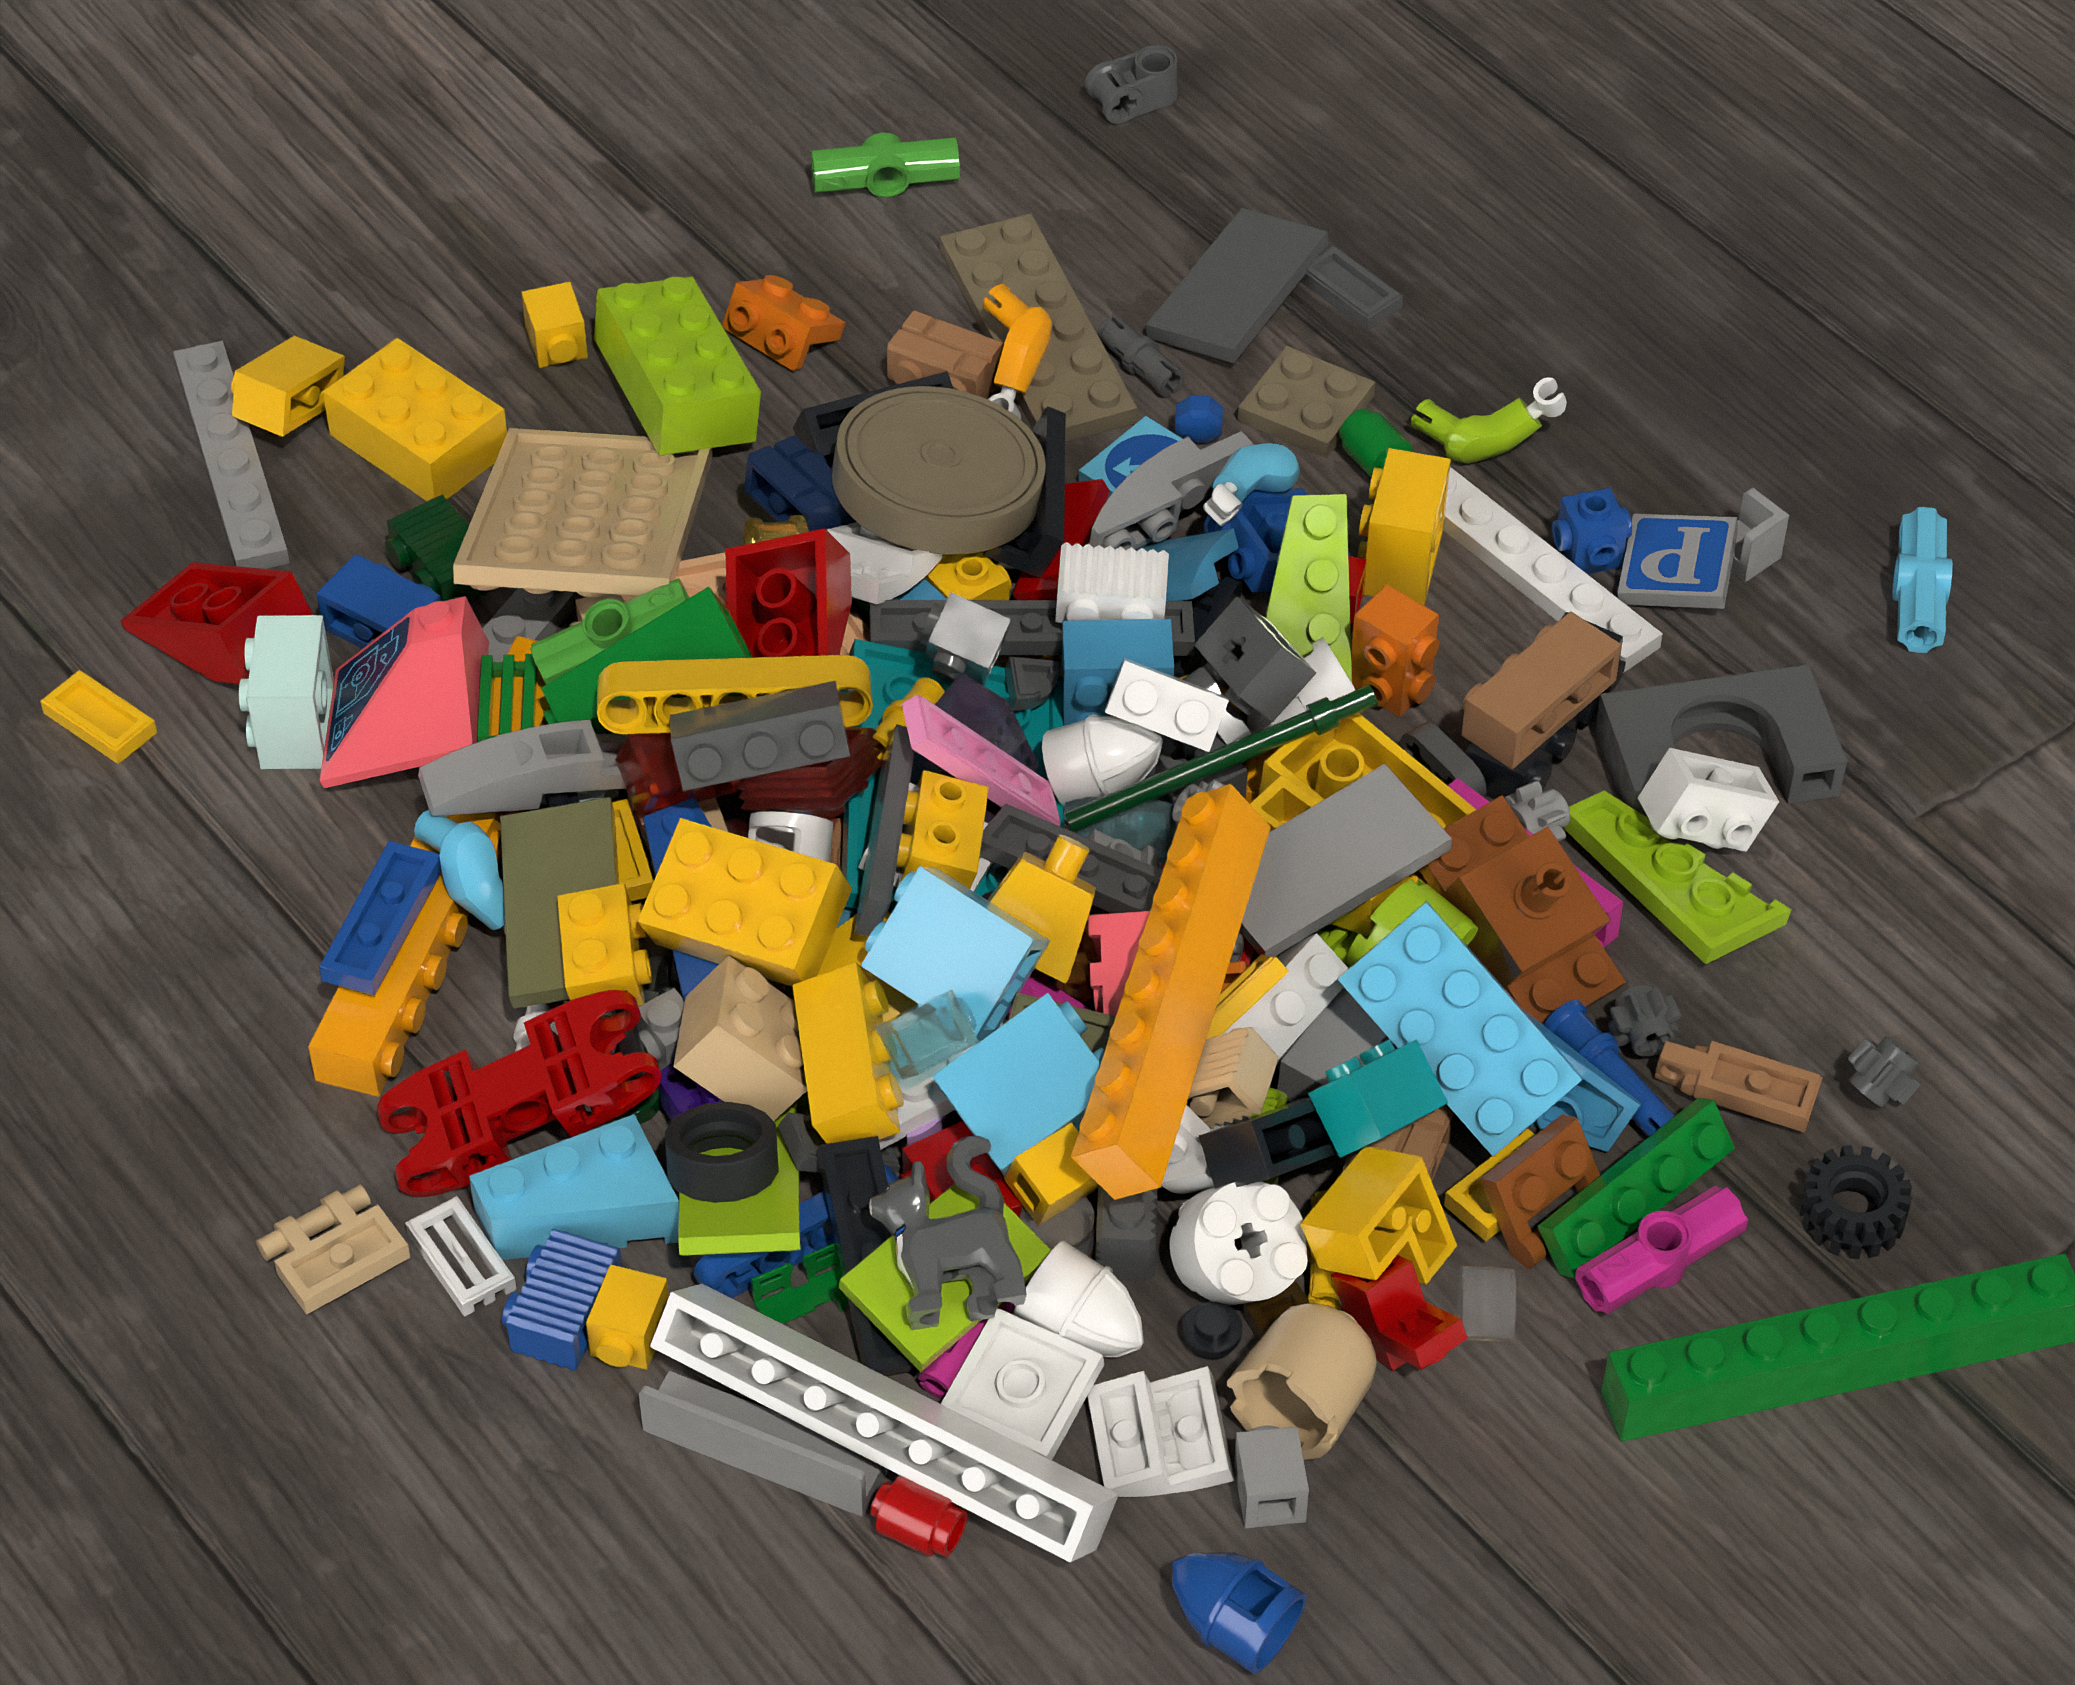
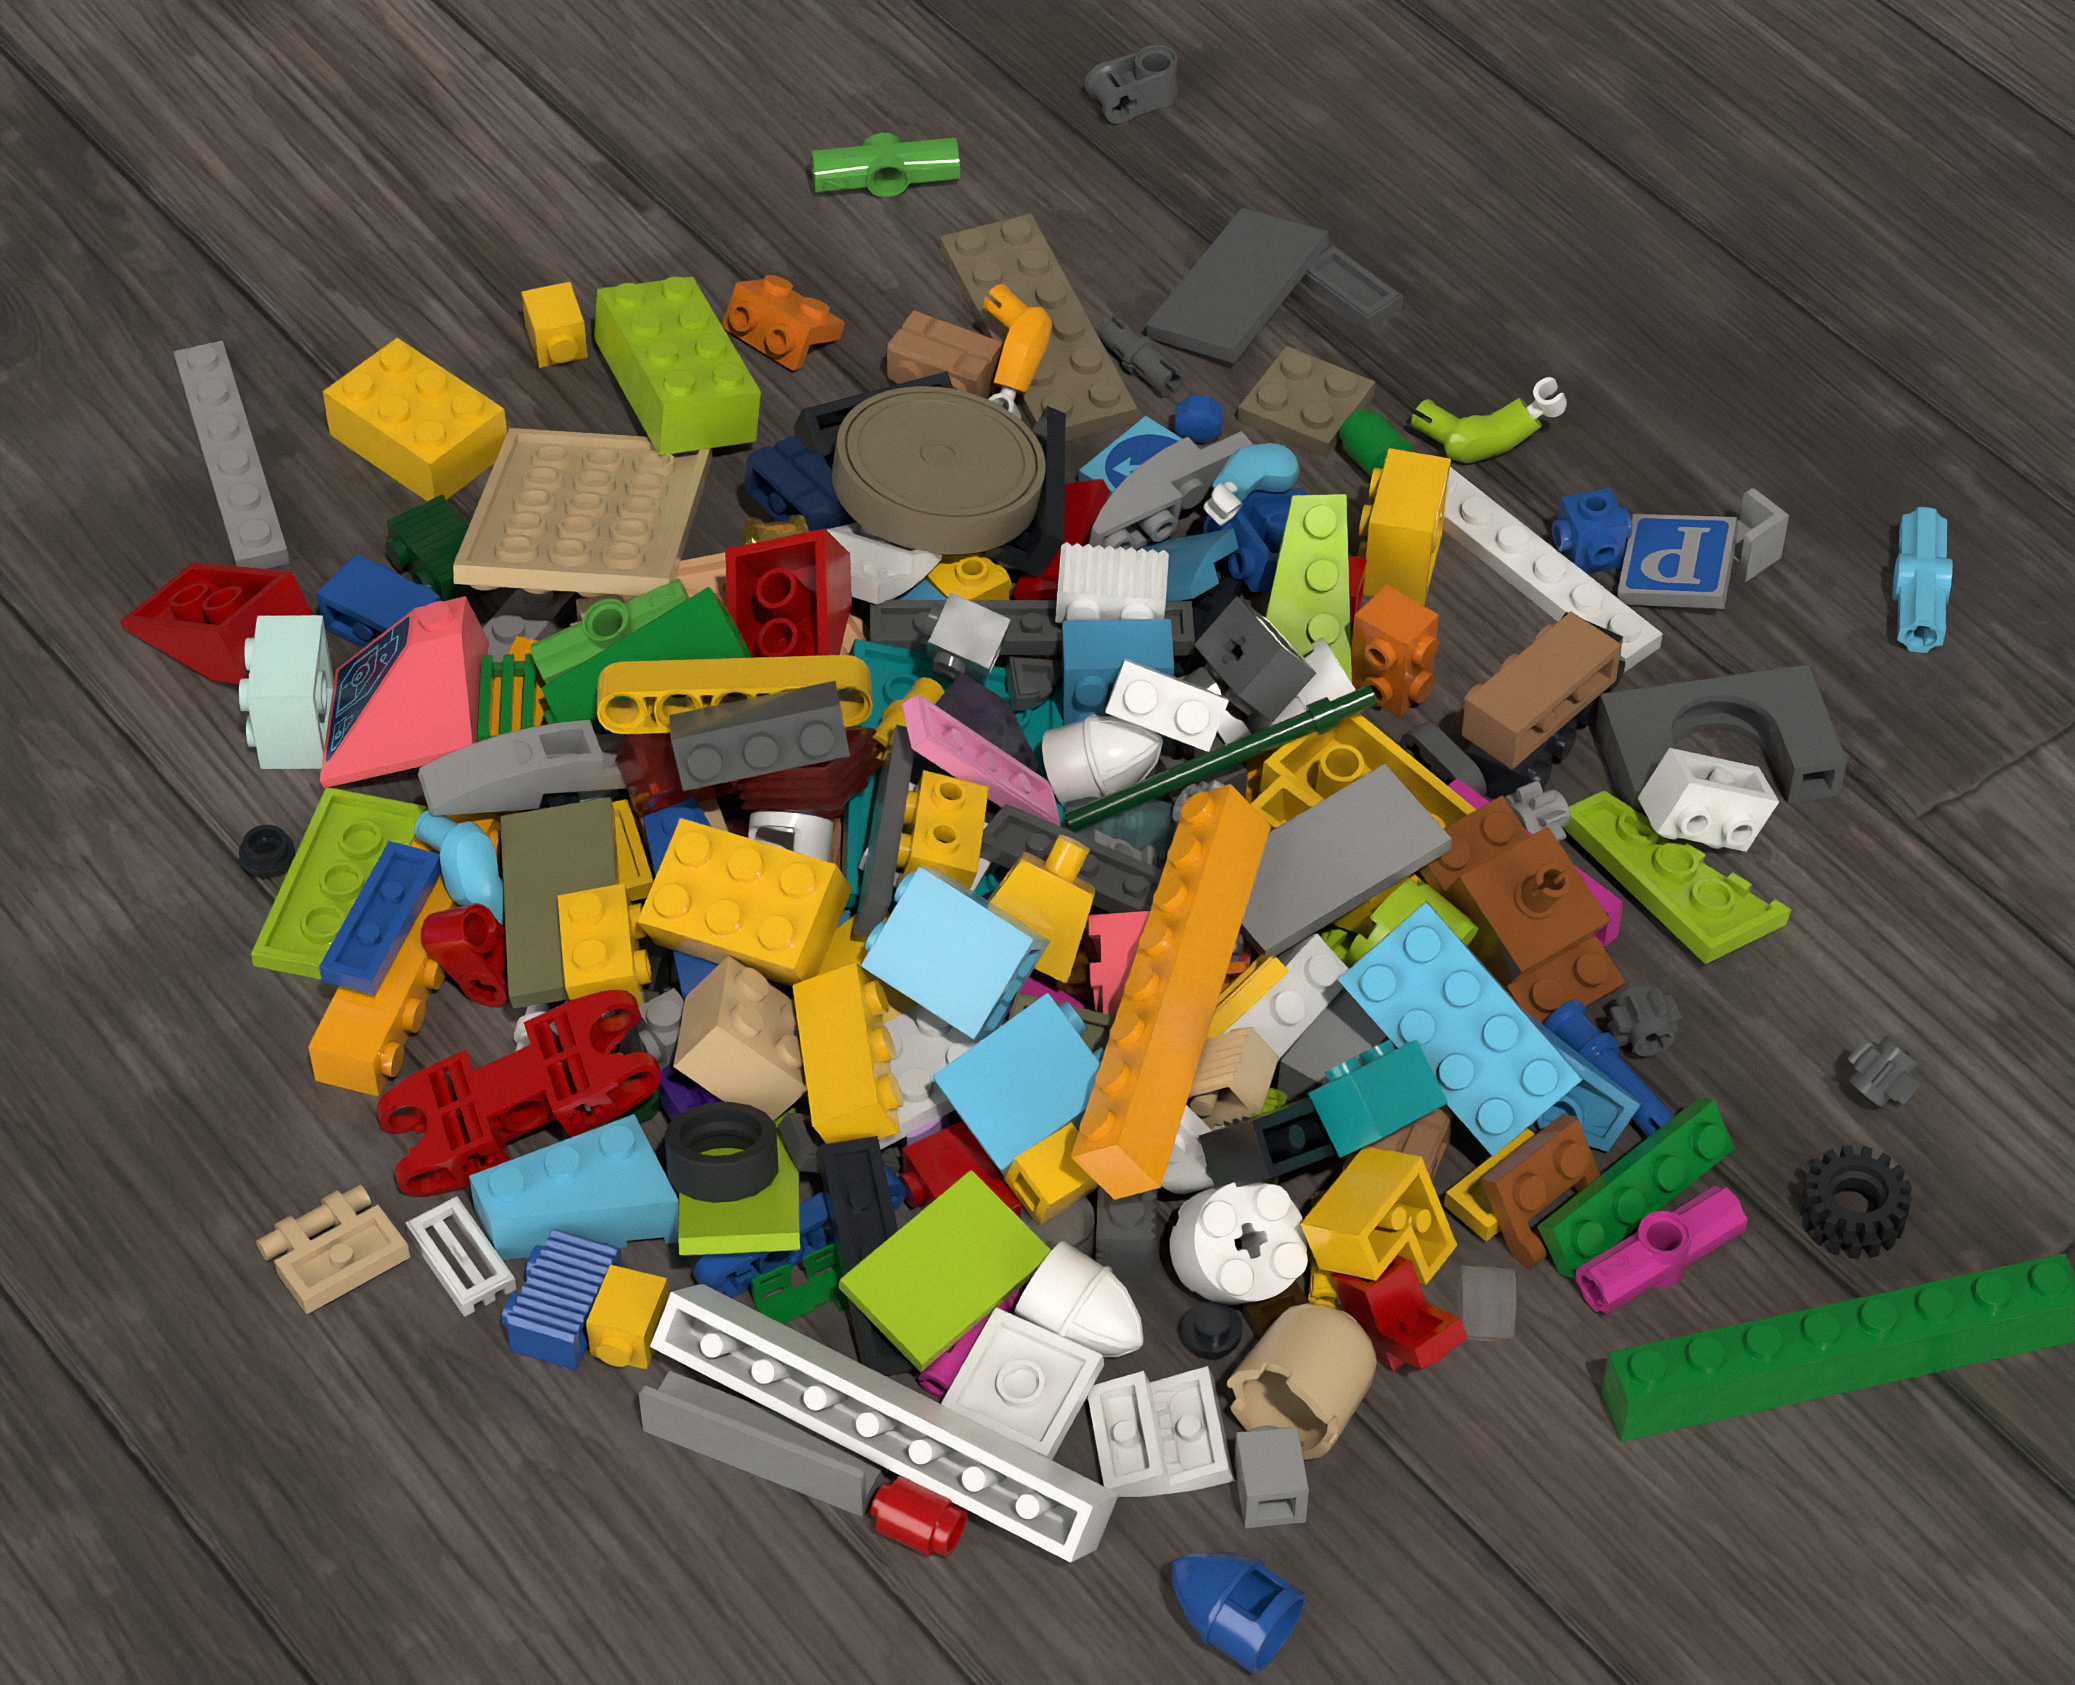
yellow tile [40,670,157,764] -> none
yellow brick [231,335,345,437] -> none
dark grey animal [869,1136,1027,1330] -> none
clear light blue brick [875,990,979,1080] -> none
medium nougat hinge [1655,1041,1823,1133] -> none
none -> black plate [239,824,295,877]
none -> lime tile [251,787,429,979]
none -> red piece [421,903,509,1007]

